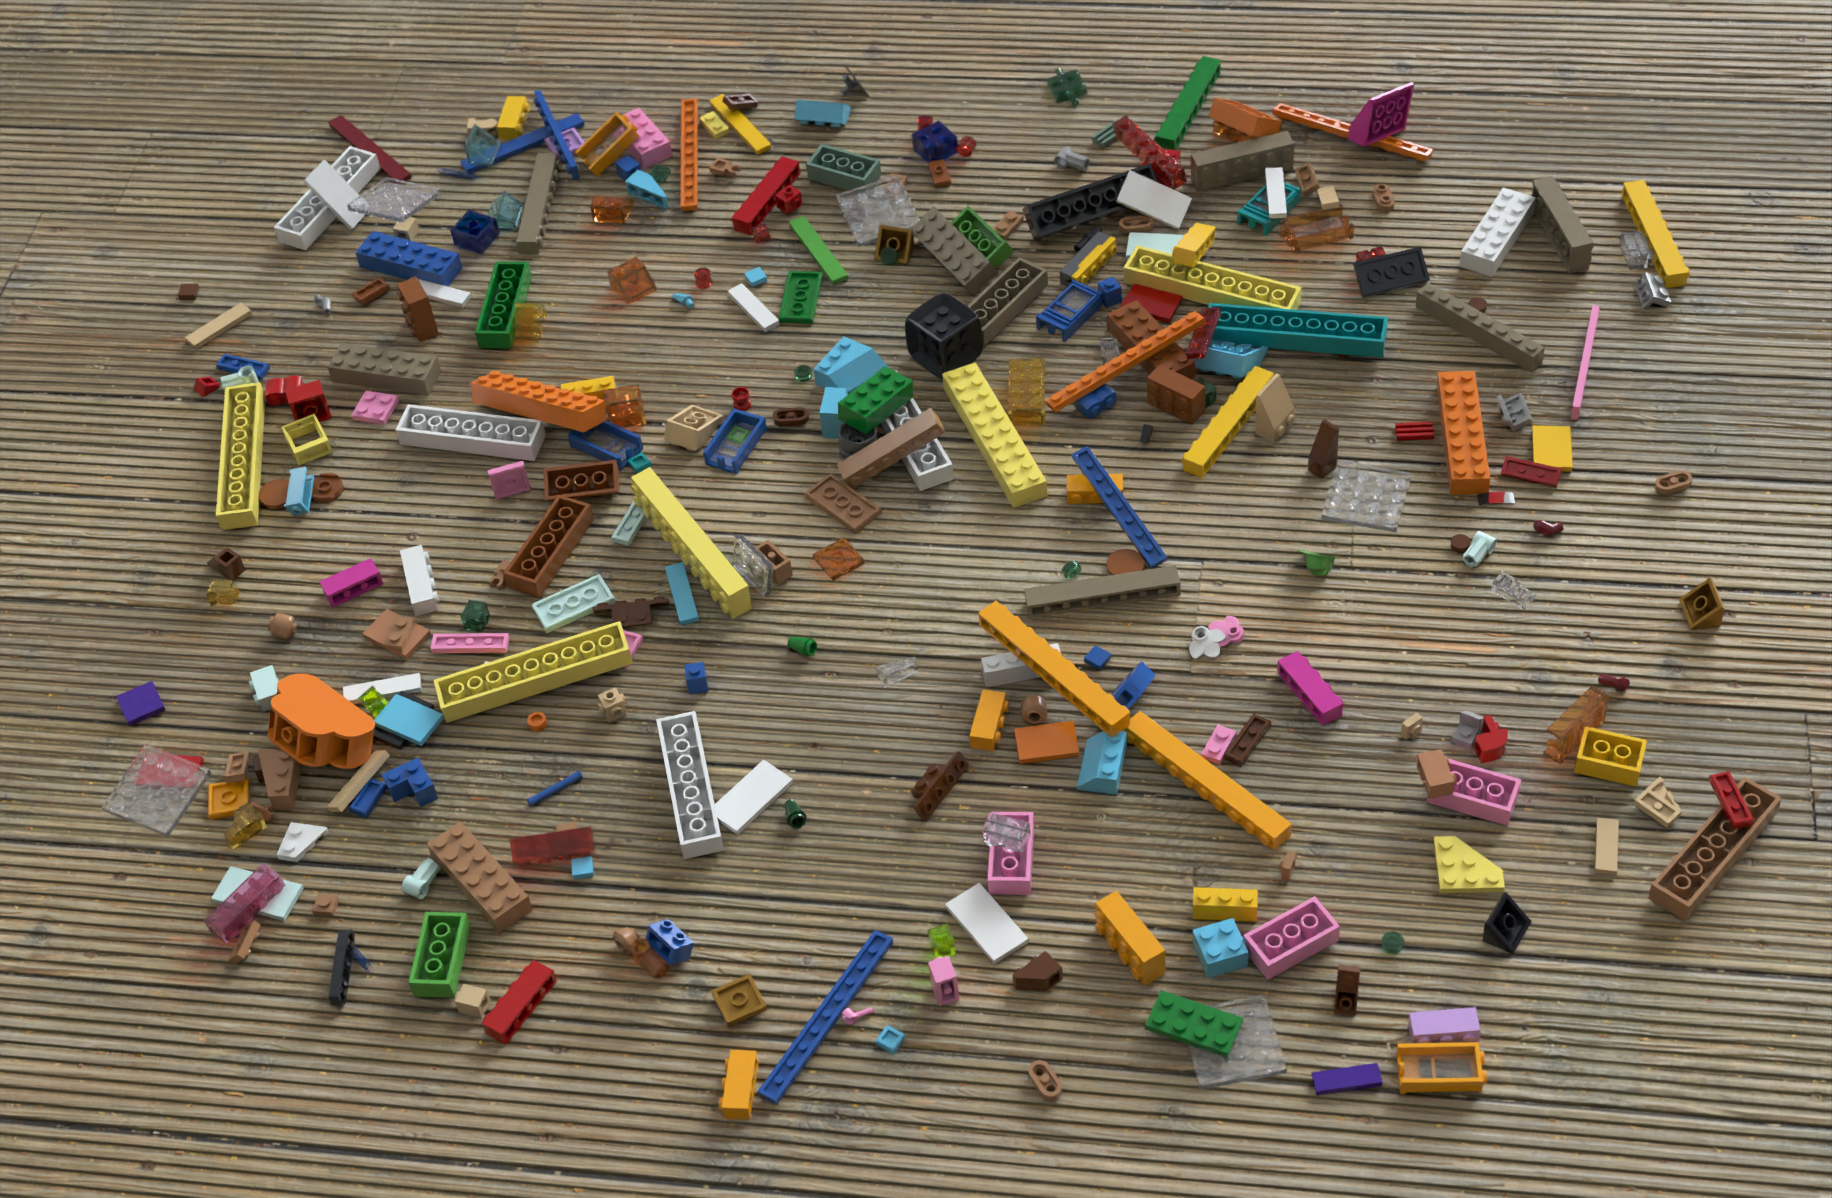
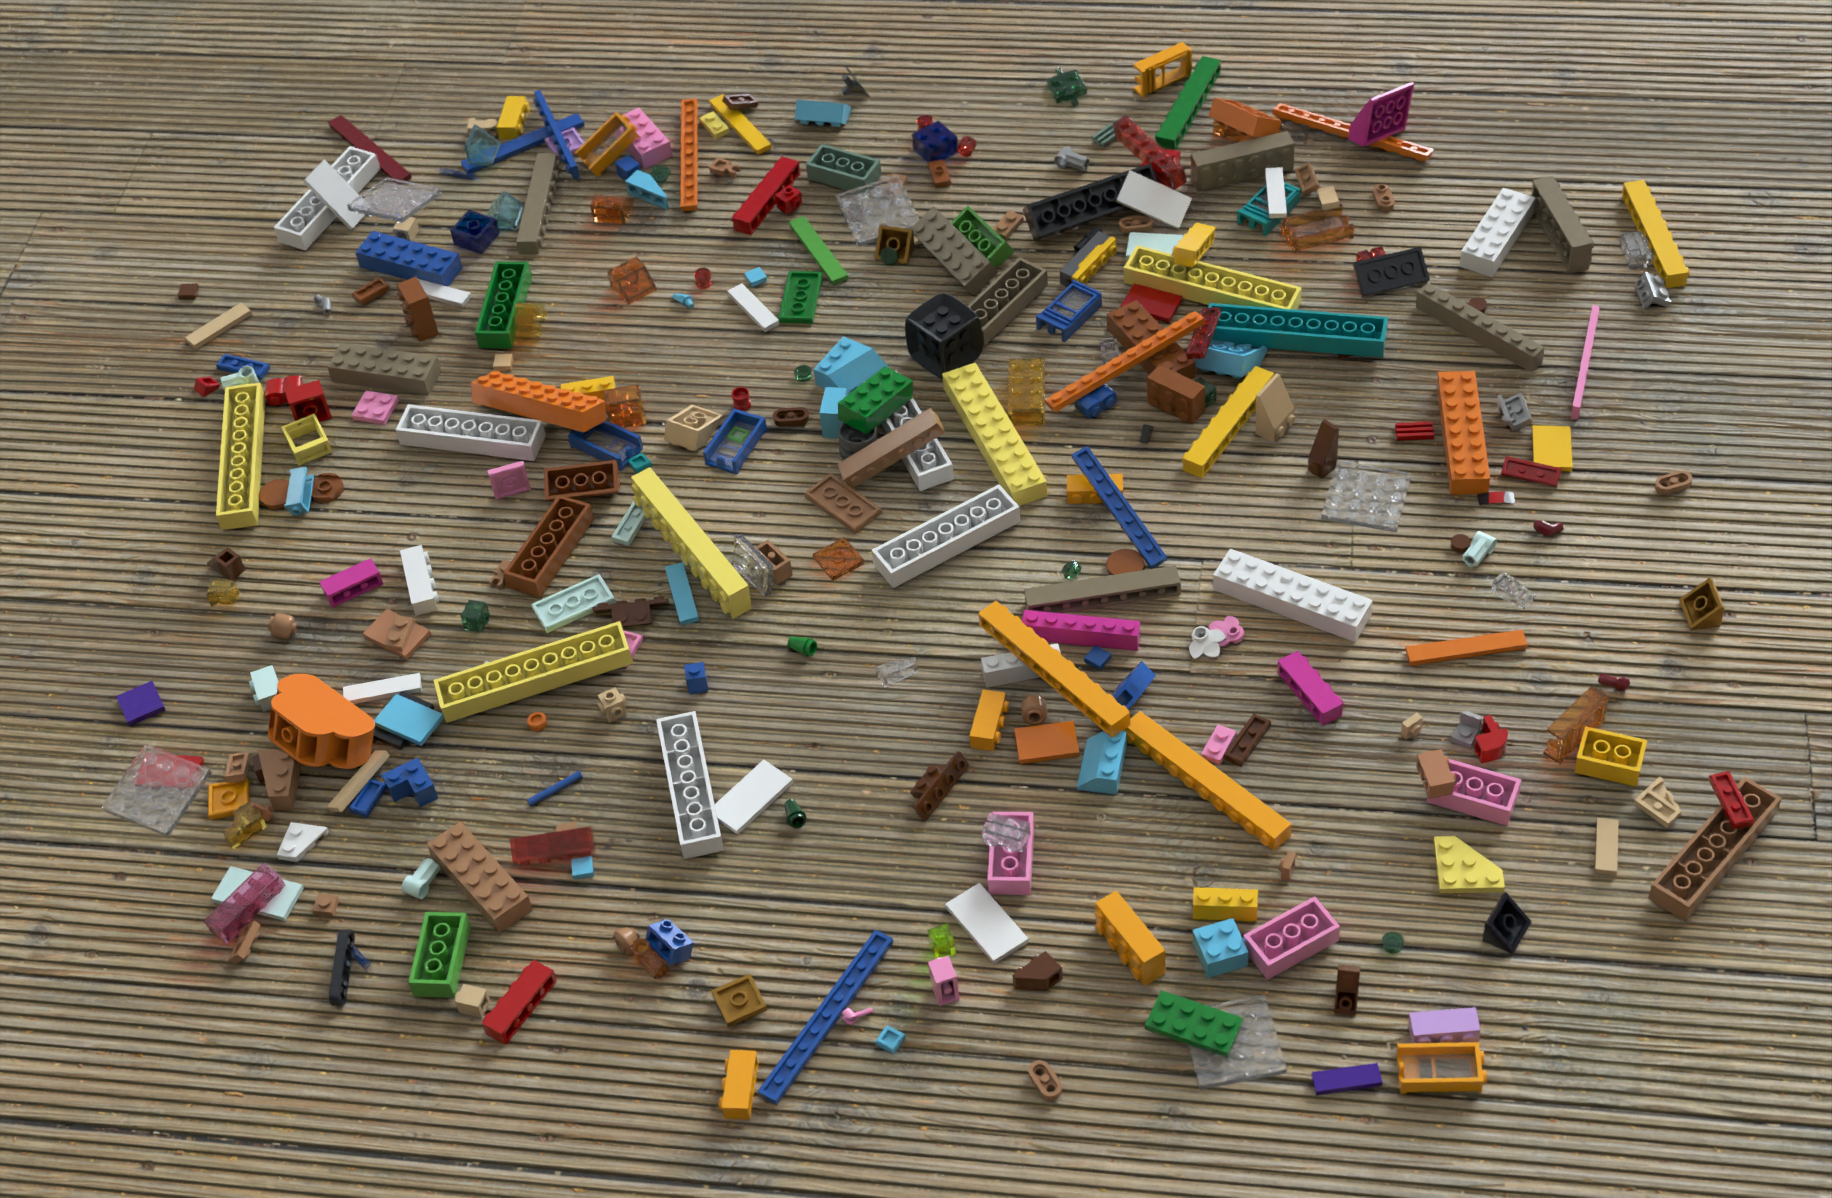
clear neon green brick [358,685,388,718] -> none
bright pink plate [430,633,510,653] -> none
clear red wheel [751,223,770,243] -> none
blue brick [1098,277,1122,308] -> none
bright green piece [1297,549,1339,576] -> none
none -> tan tile [493,354,513,371]
none -> white brick [872,485,1021,588]
none -> dark pink brick [1022,610,1141,651]
none -> light orange door [1133,42,1192,98]
none -> white brick [1213,549,1373,642]
none -> orange tile [1405,629,1528,666]

